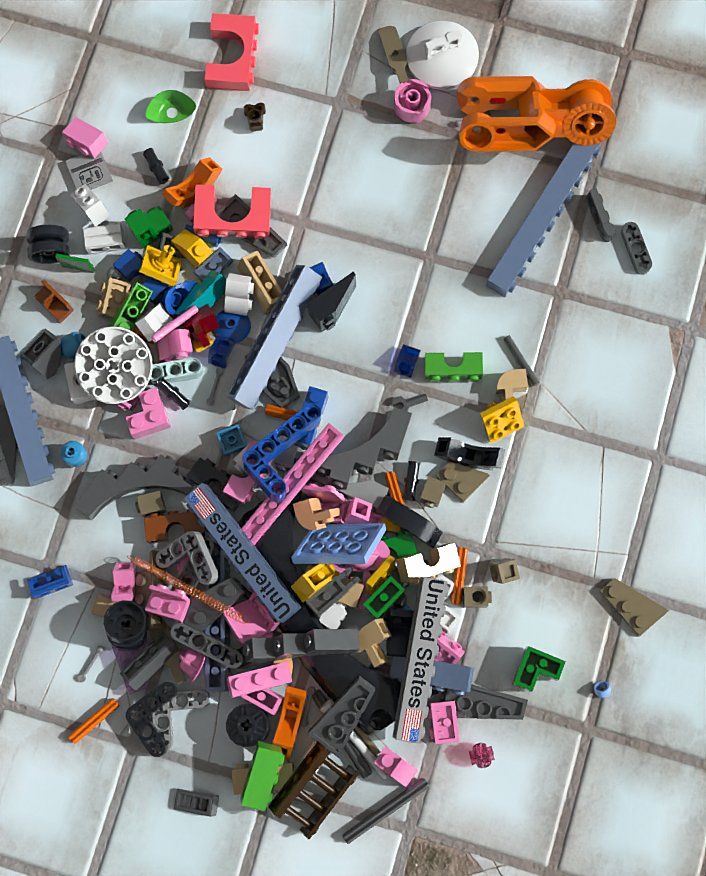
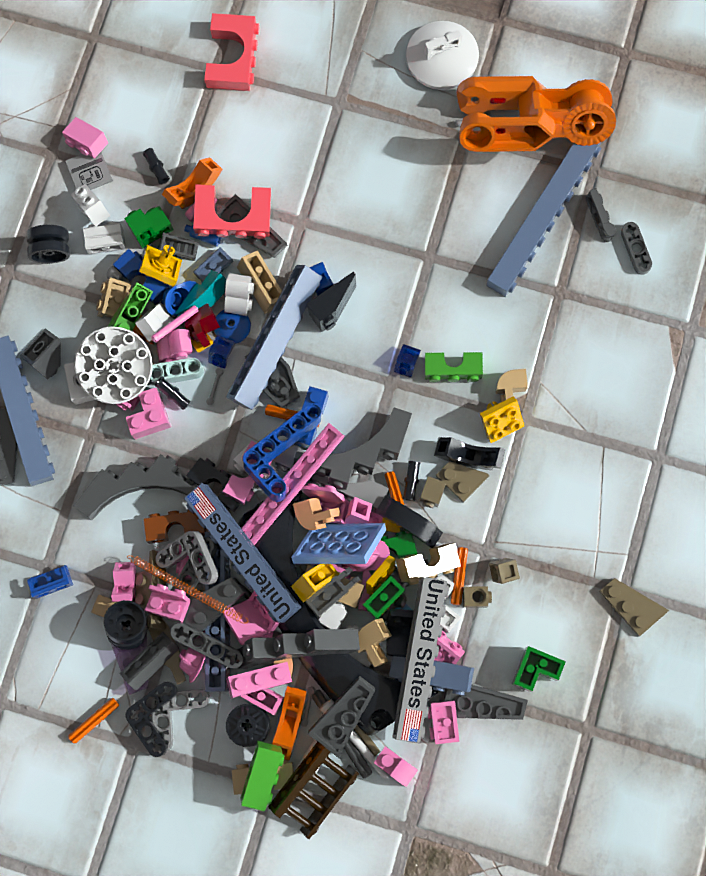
dark orange panel [34,279,74,323] -> none
green piece [56,253,95,273] -> none
dark azure head [60,332,86,359] -> none
dark azure head [60,441,88,467] -> none
light grey hinge [77,646,104,682] -> none
dark tan brick [135,491,166,518] -> none
bright green piece [145,90,196,123] -> none
yellow slope [171,229,213,269] -> none
dark grey slope [174,789,219,817] -> none
dark azure piece [216,424,247,456] -> none
dark brown plate [244,103,266,132] -> none
dark grey axle [342,778,429,844] -> none
dark tan piece [378,26,409,84] -> none
dark grey bar [392,394,428,412] -> none
bright pink brick [394,79,431,123] -> none
clear pink gear [469,743,495,768] -> none
dark grey bar [504,335,540,386] -> none
light blue hinge [594,681,611,699] -> none

